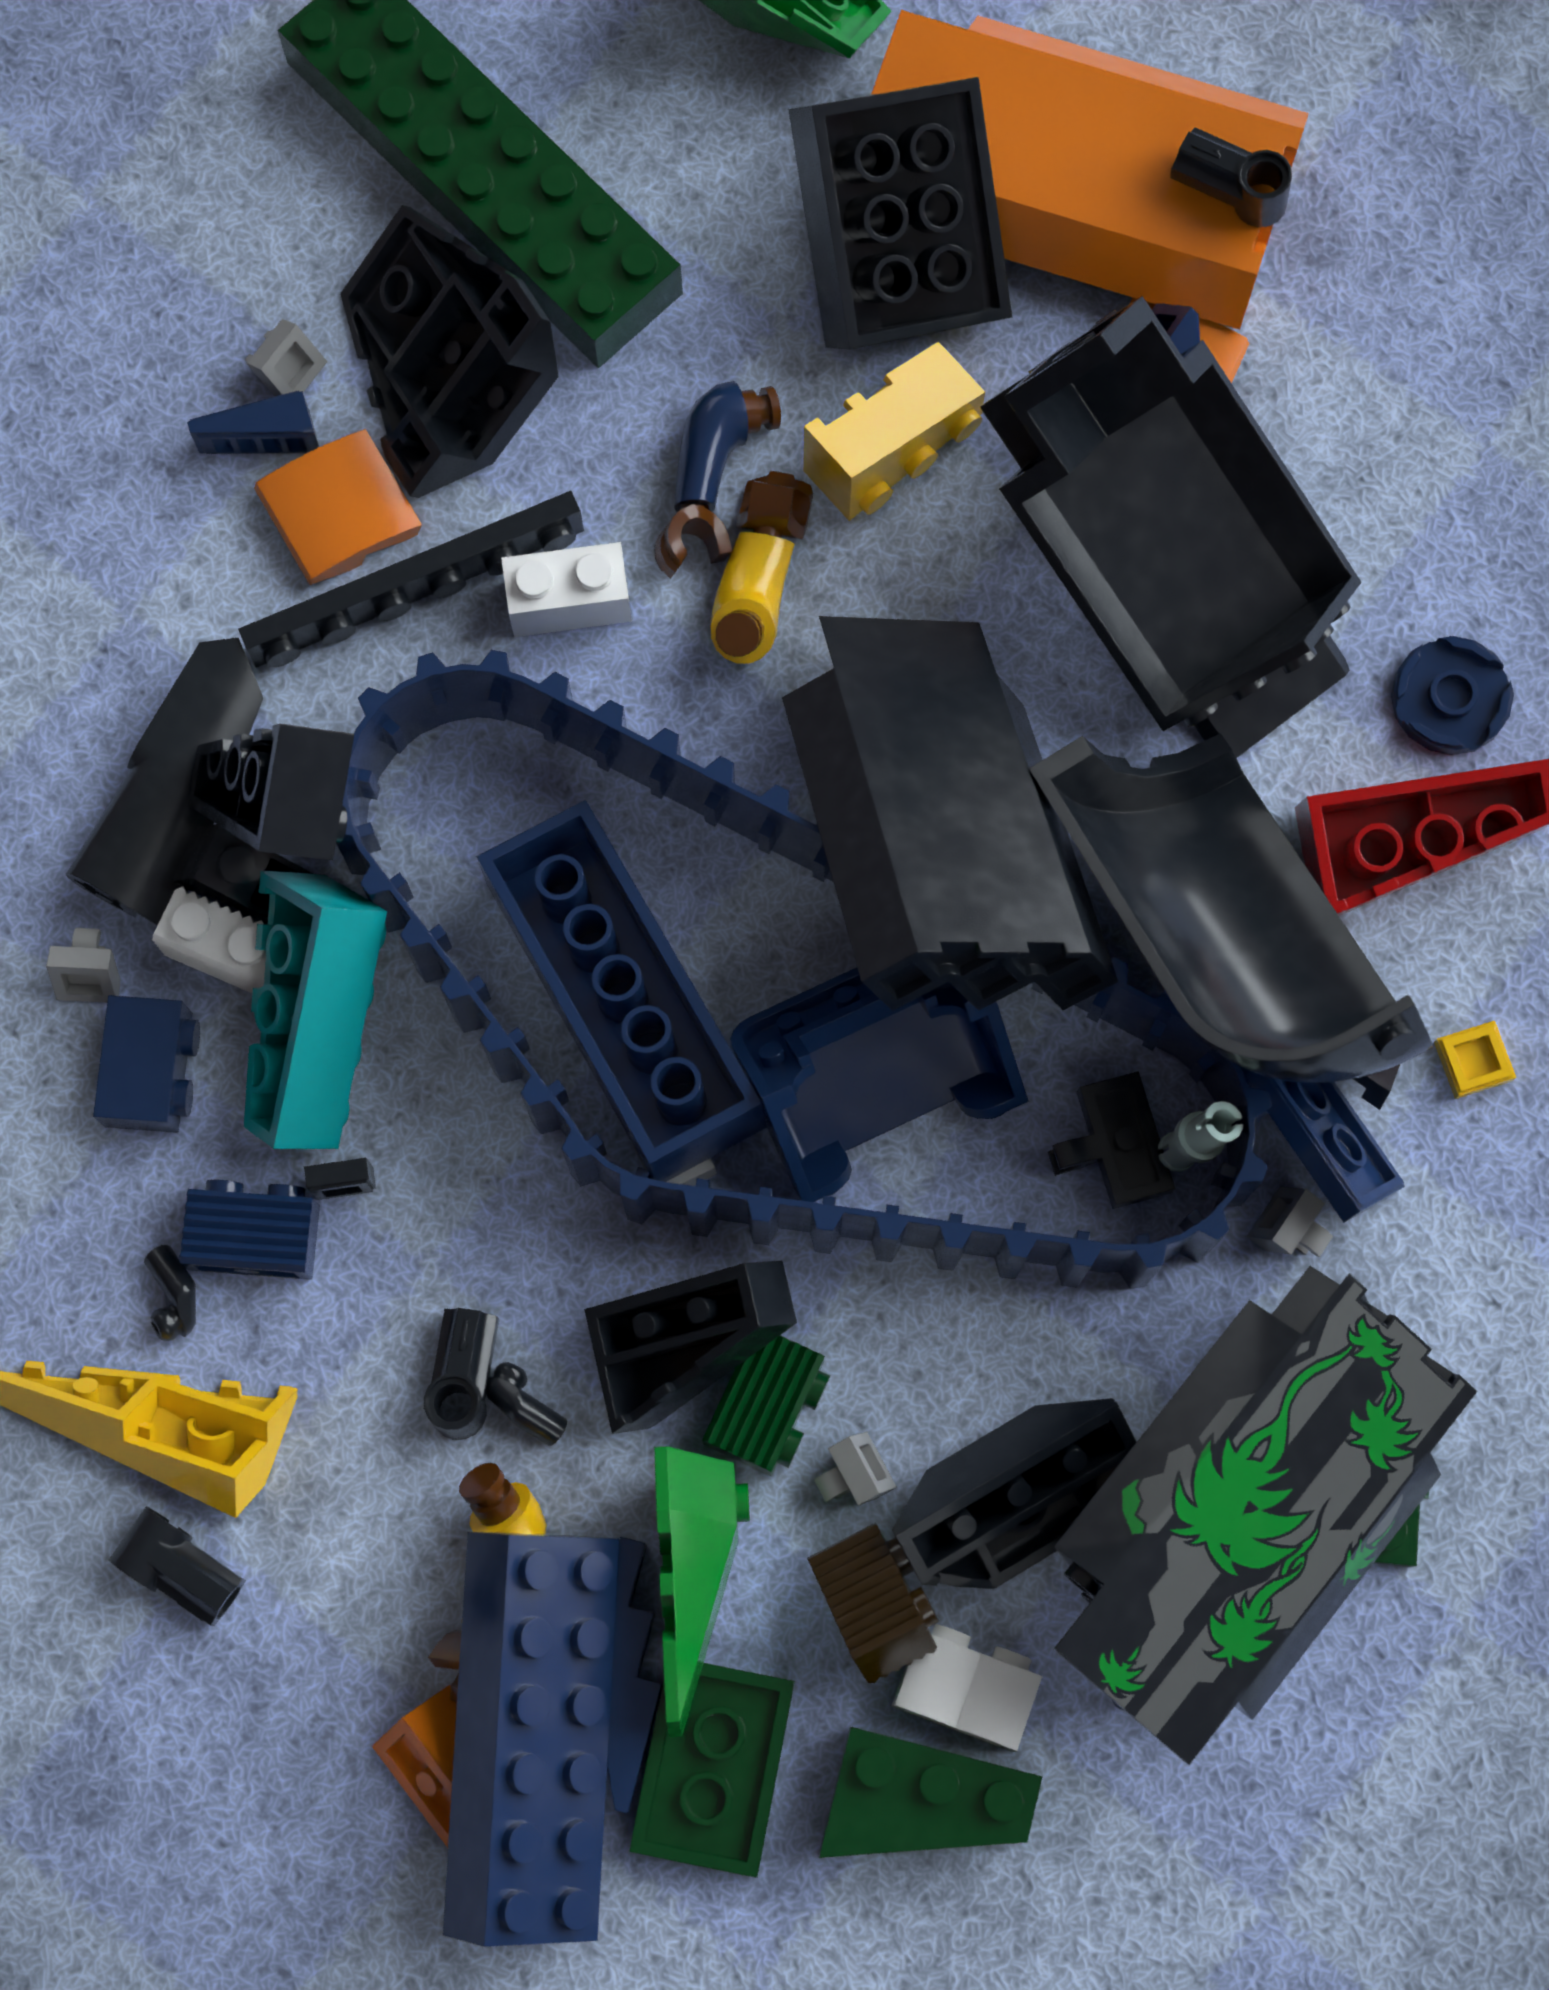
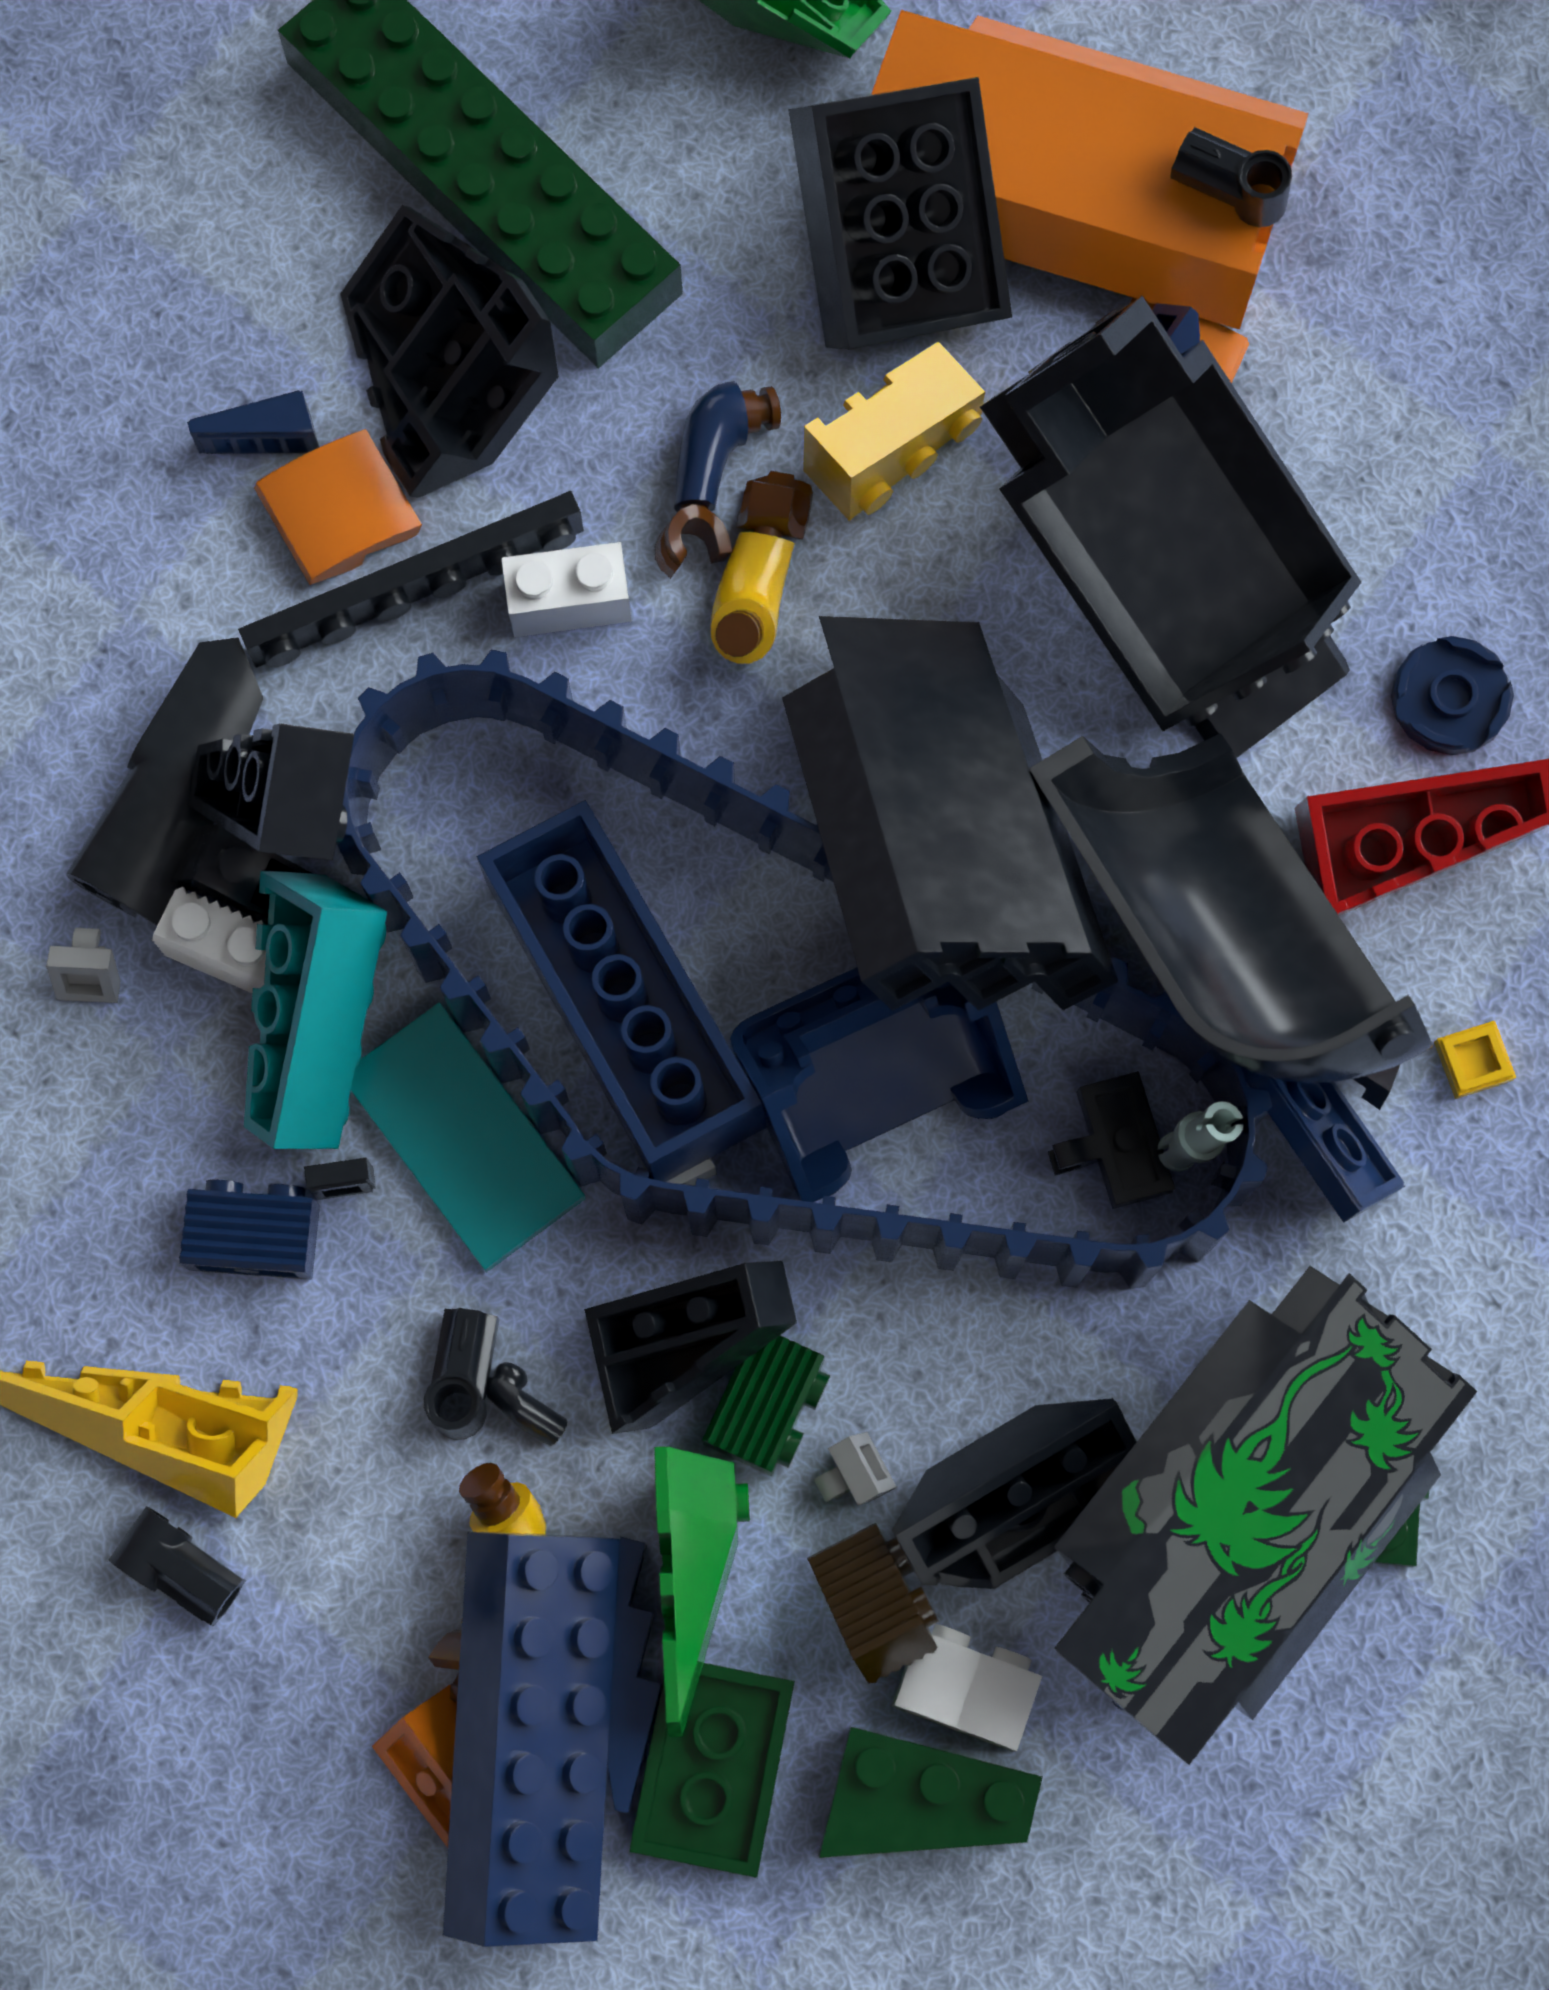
dark blue brick [93,995,200,1133] -> none
black arm [144,1245,196,1341] -> none
light grey tile [245,319,327,396] -> none
light grey tile [1246,1186,1333,1257] -> none
none -> teal tile [351,1002,586,1273]

